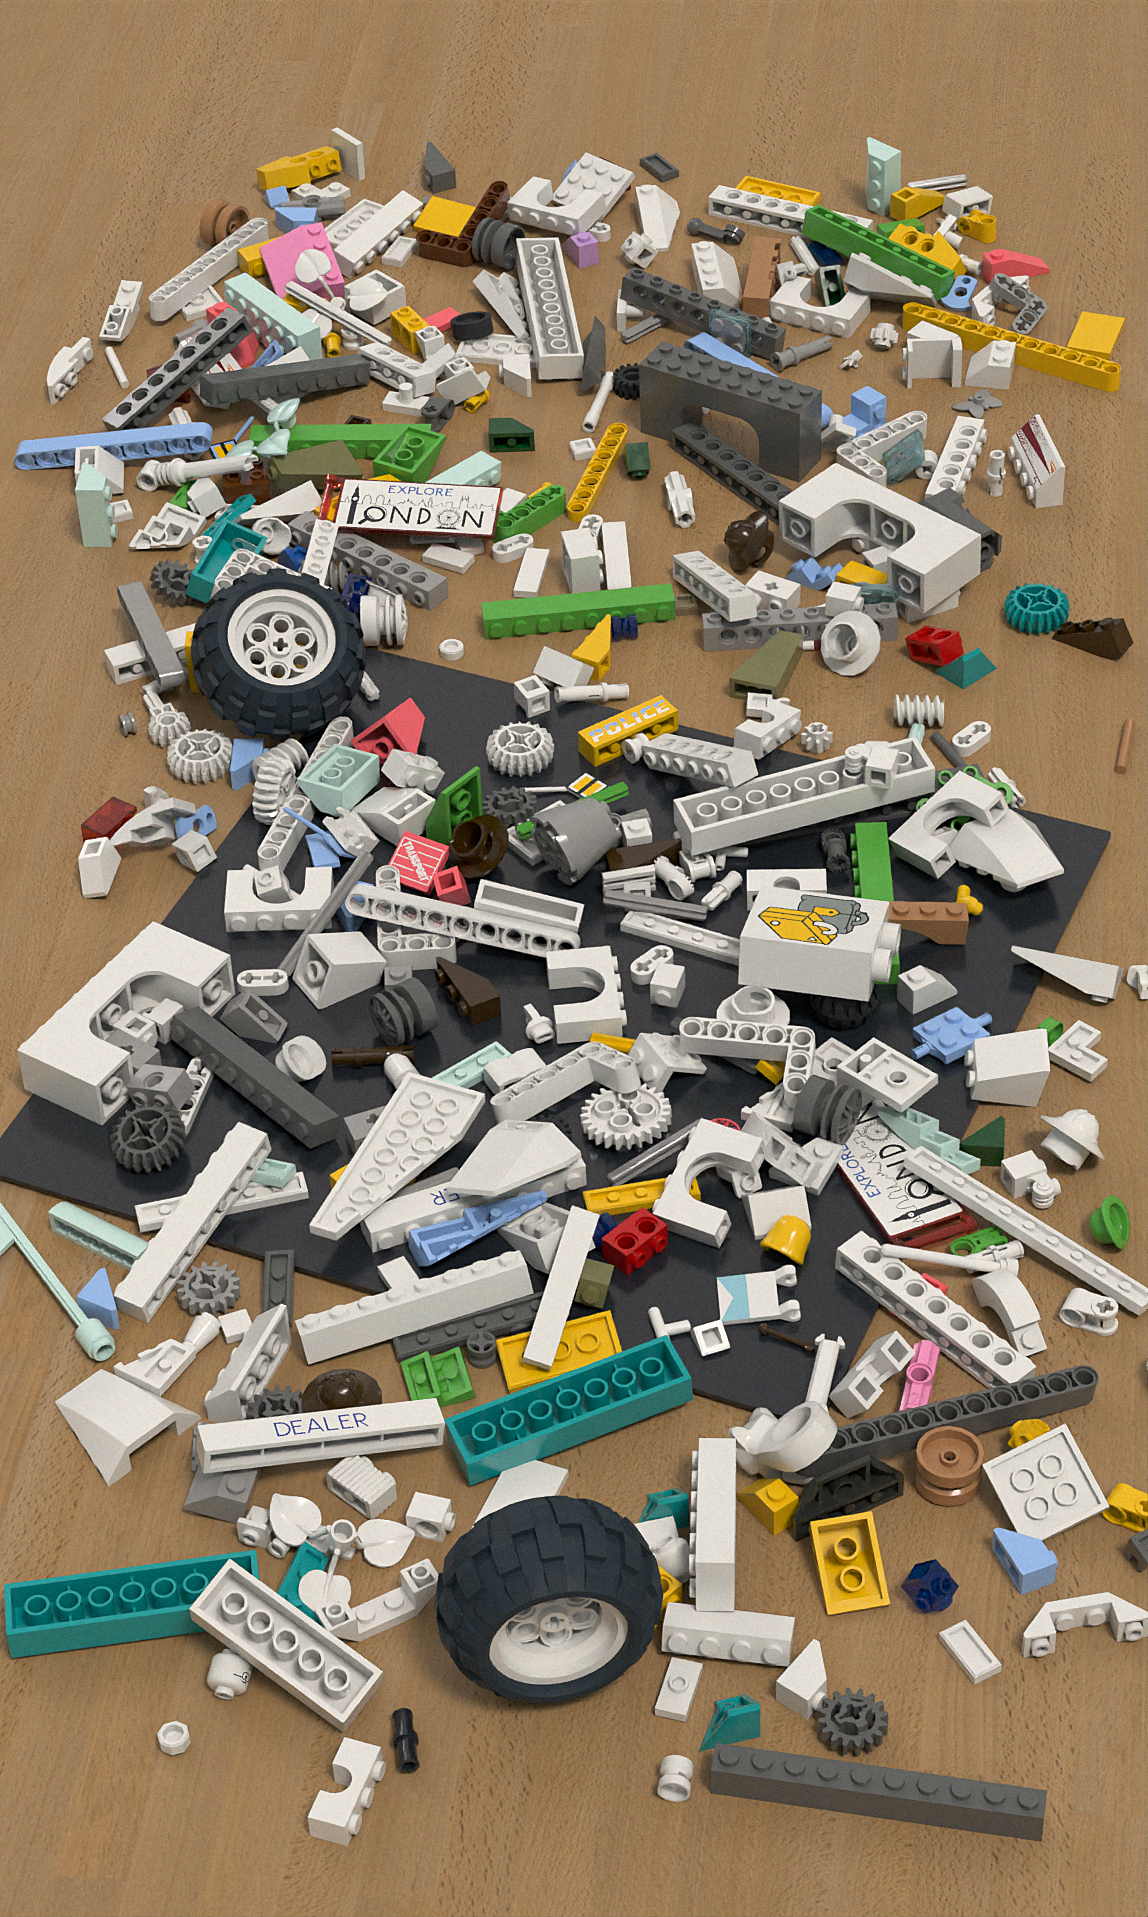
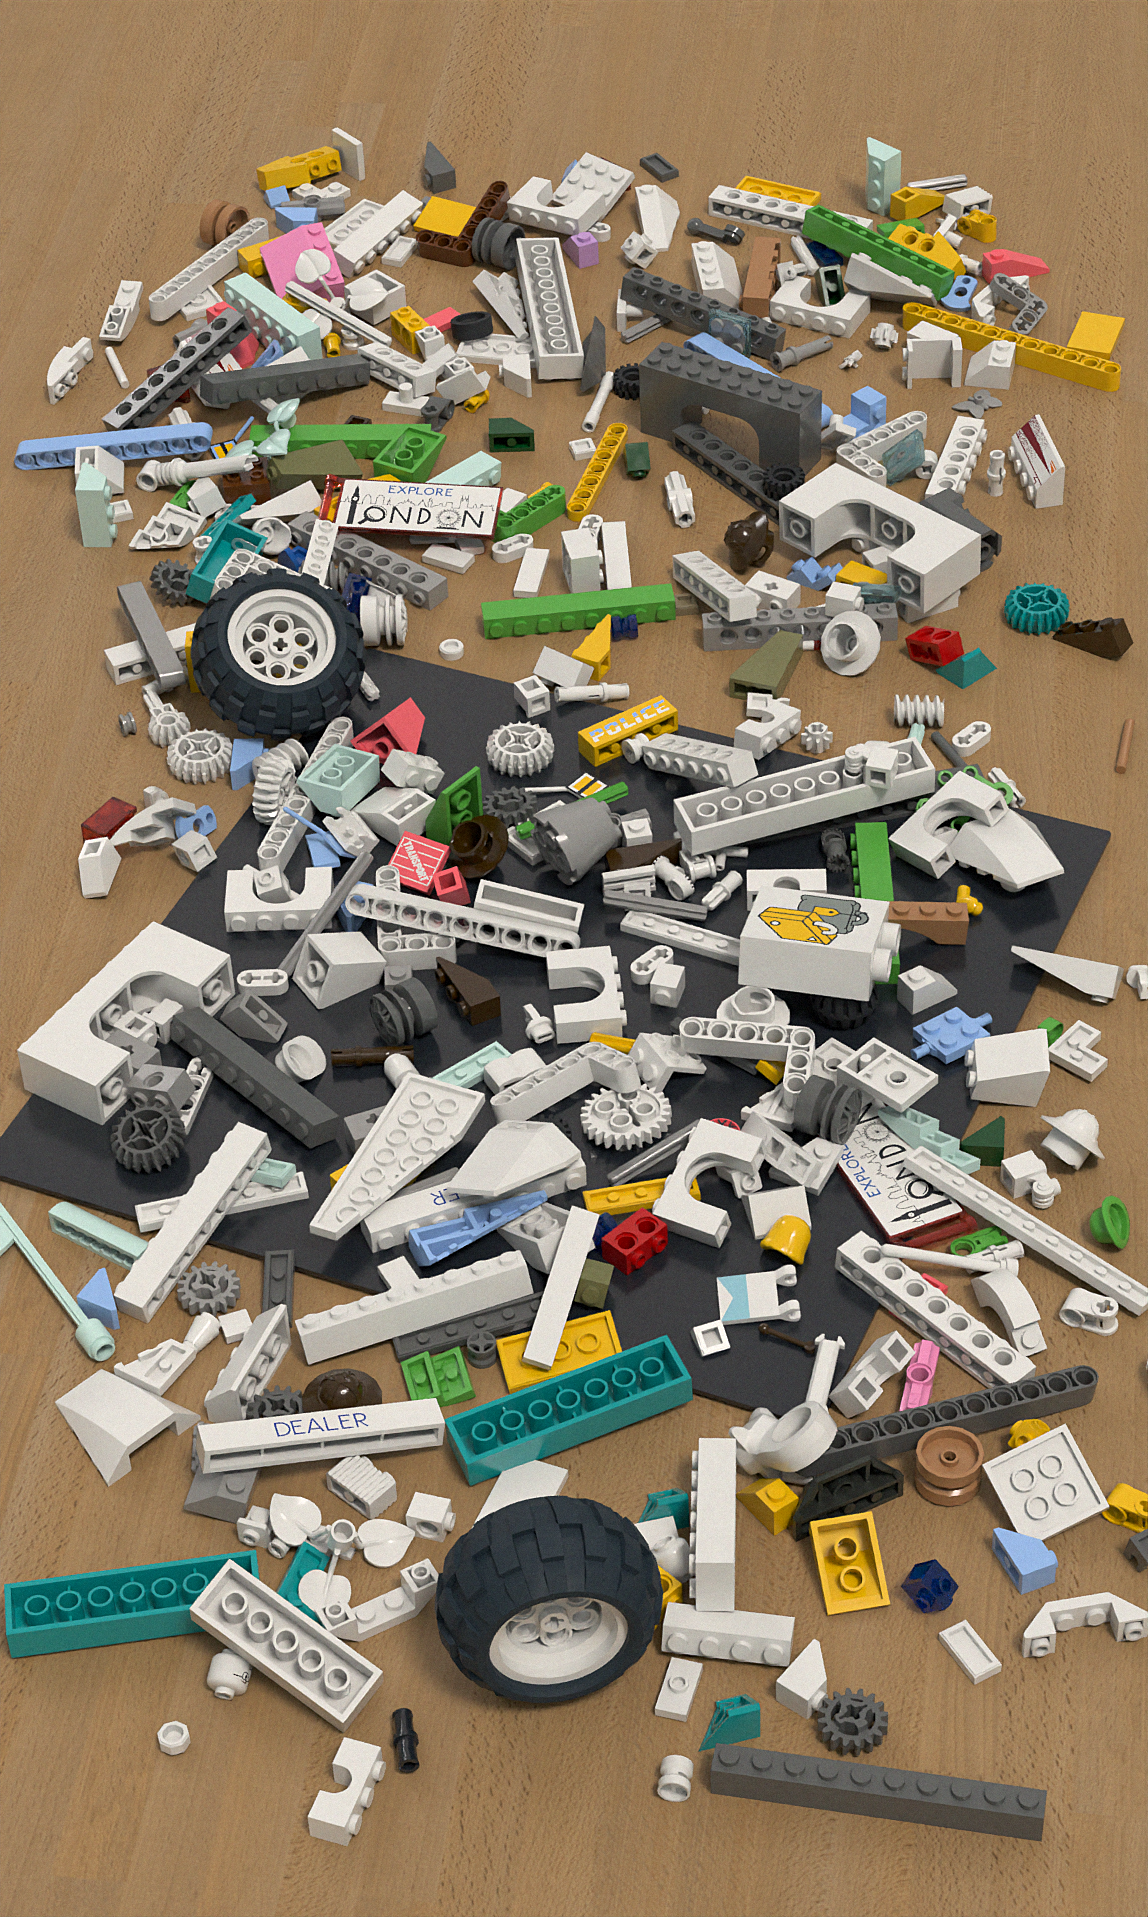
white piece [648,1307,691,1339] -> none
none -> black tyre [763,462,805,501]

